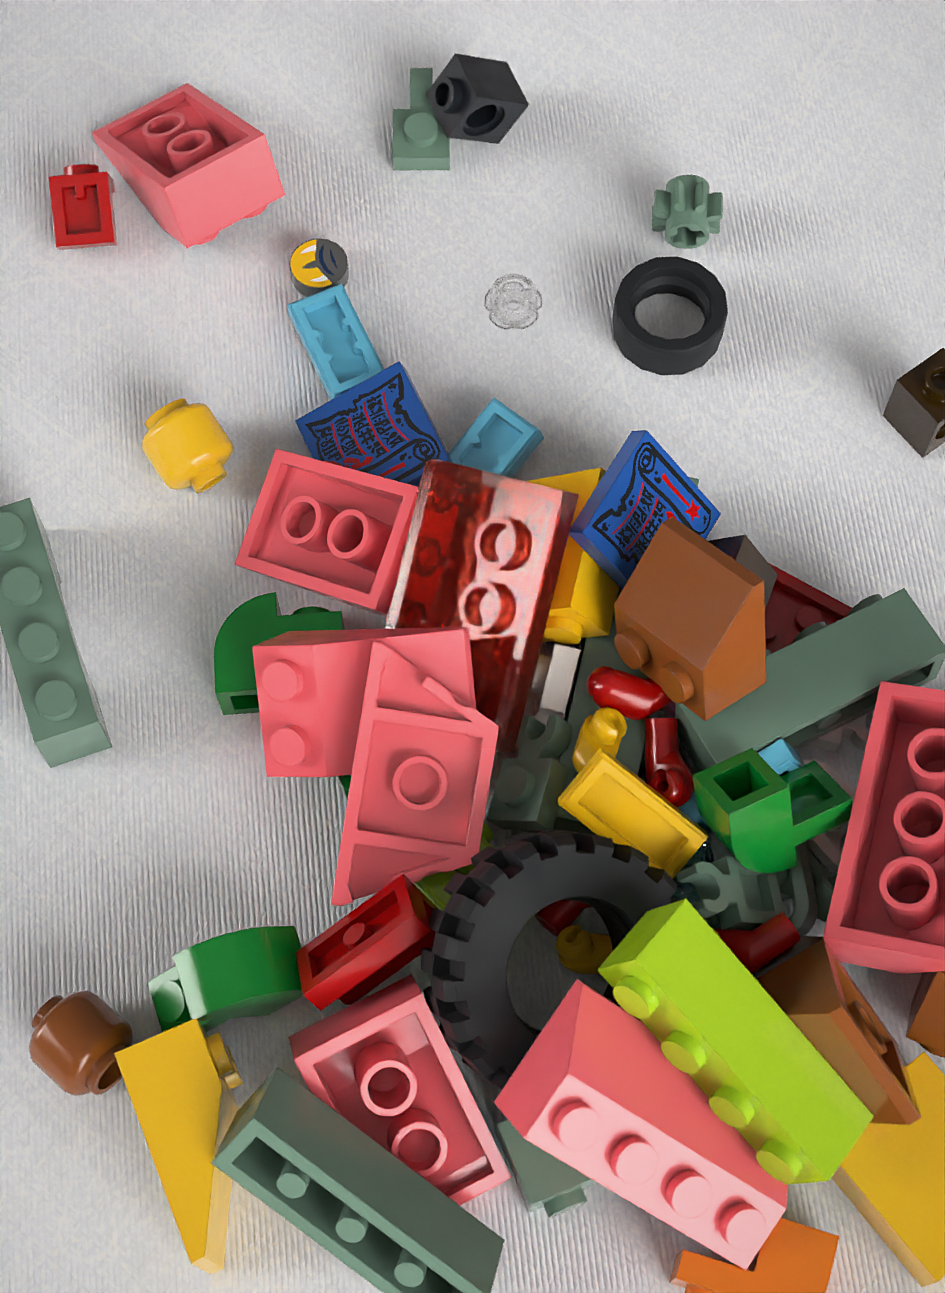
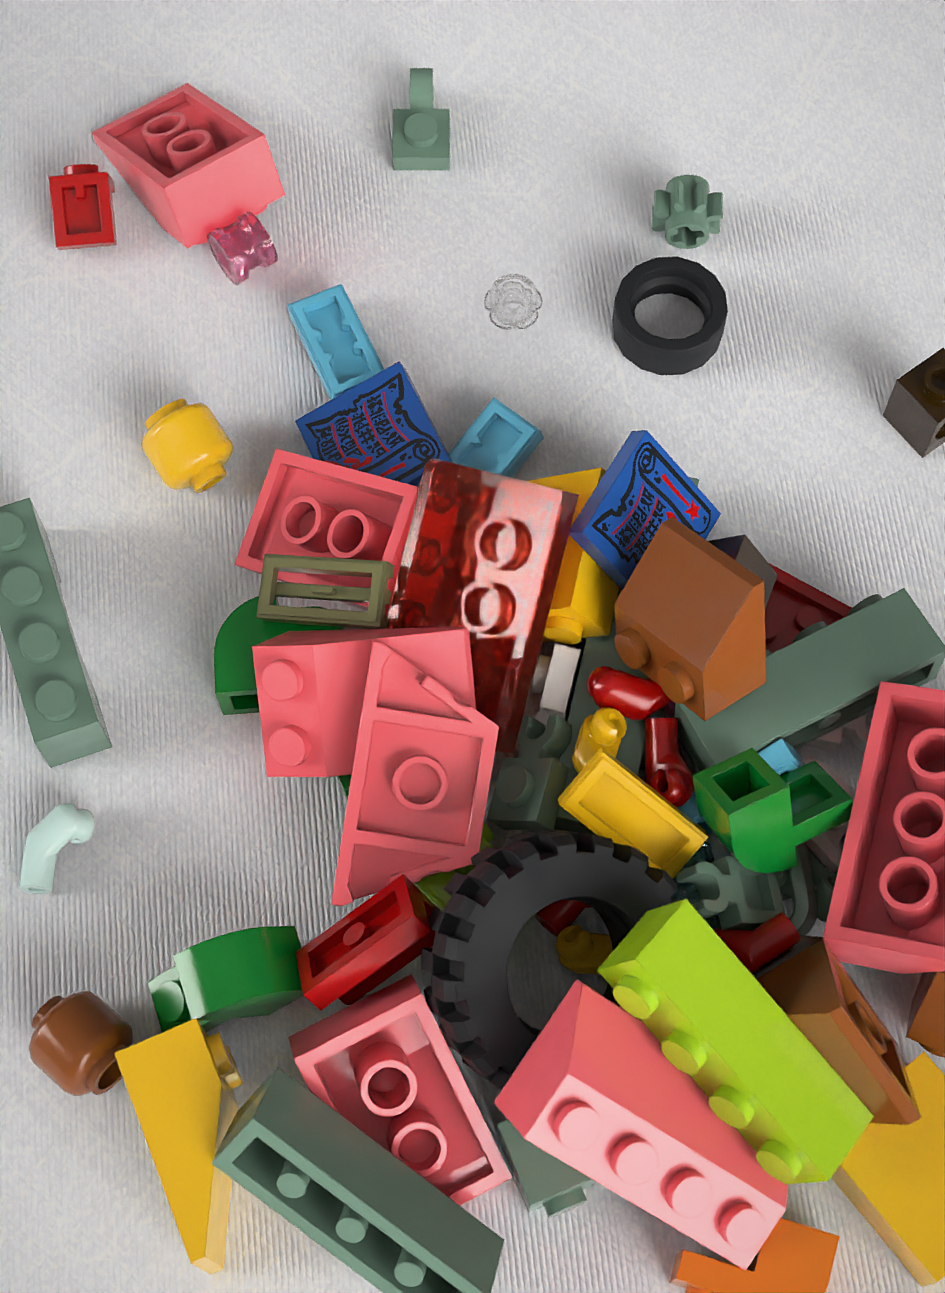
tile [289,238,349,297] -> none
black brick [426,53,529,144] -> none
none -> light aqua arm [19,803,95,894]
none -> clear pink wheel [207,211,278,285]
none -> olive tile [256,554,394,629]

